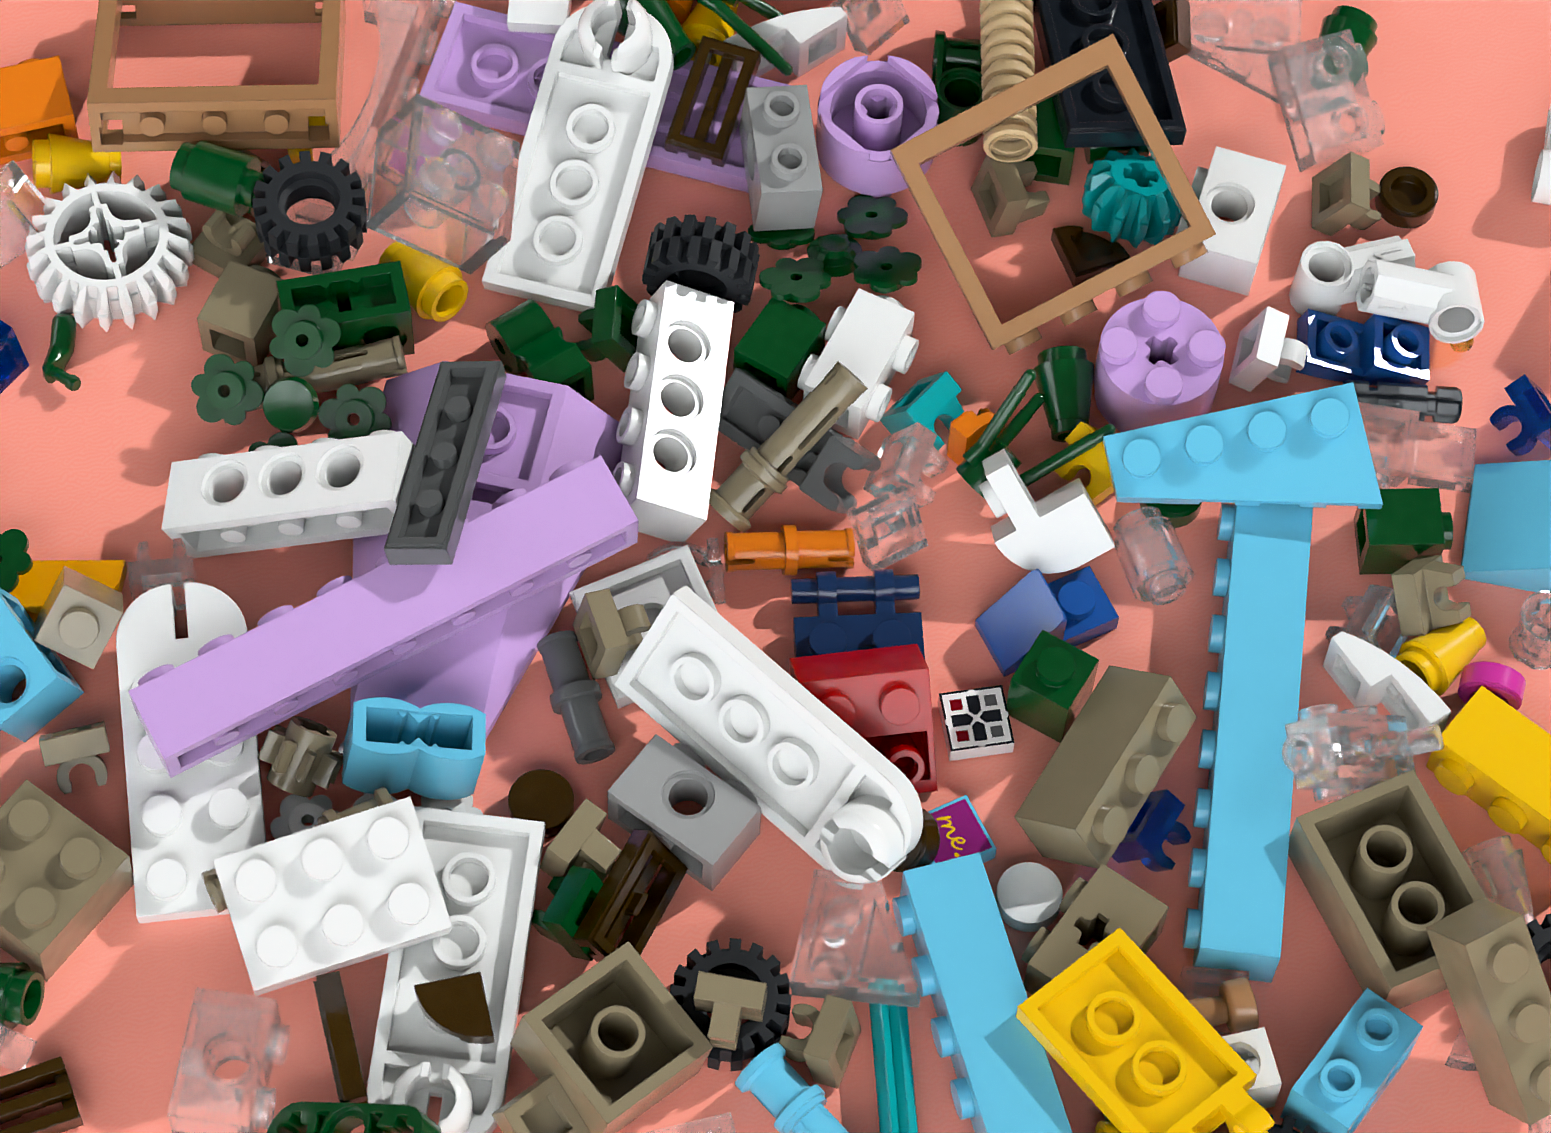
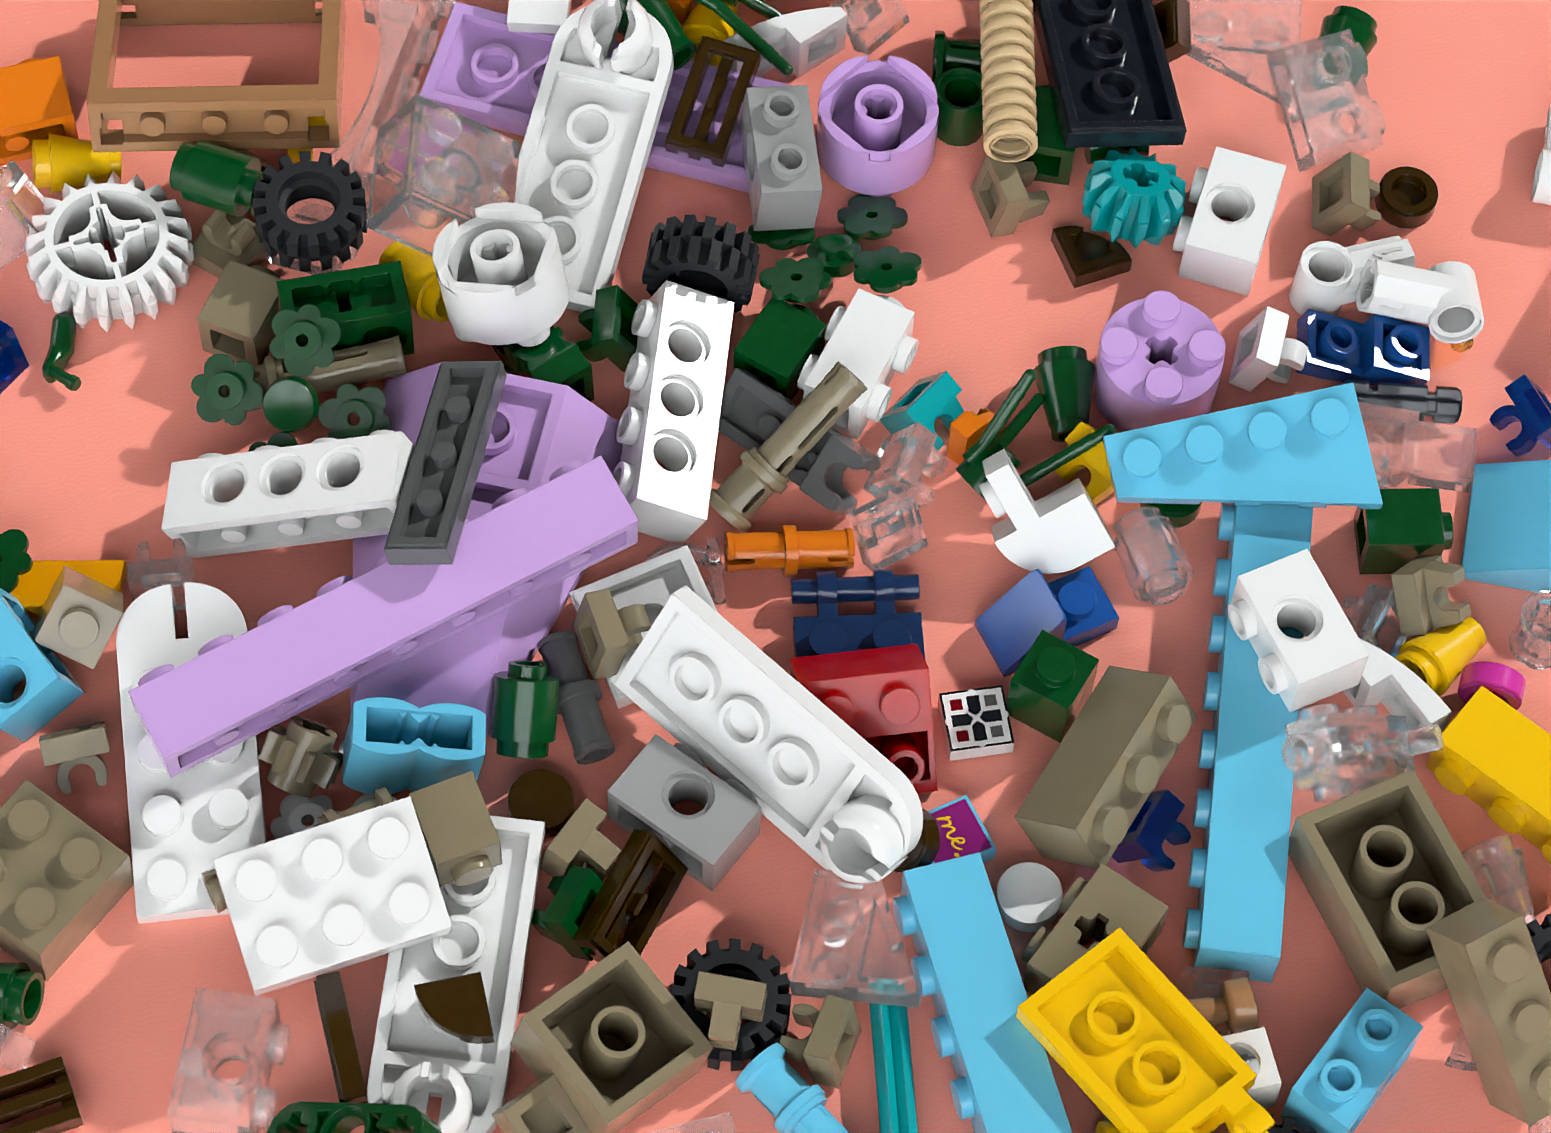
medium nougat window [890,34,1216,355] -> none
none -> dark tan brick [409,771,502,887]
none -> white brick [432,202,570,347]
none -> dark green brick [490,660,560,759]
none -> white brick [1228,549,1369,713]

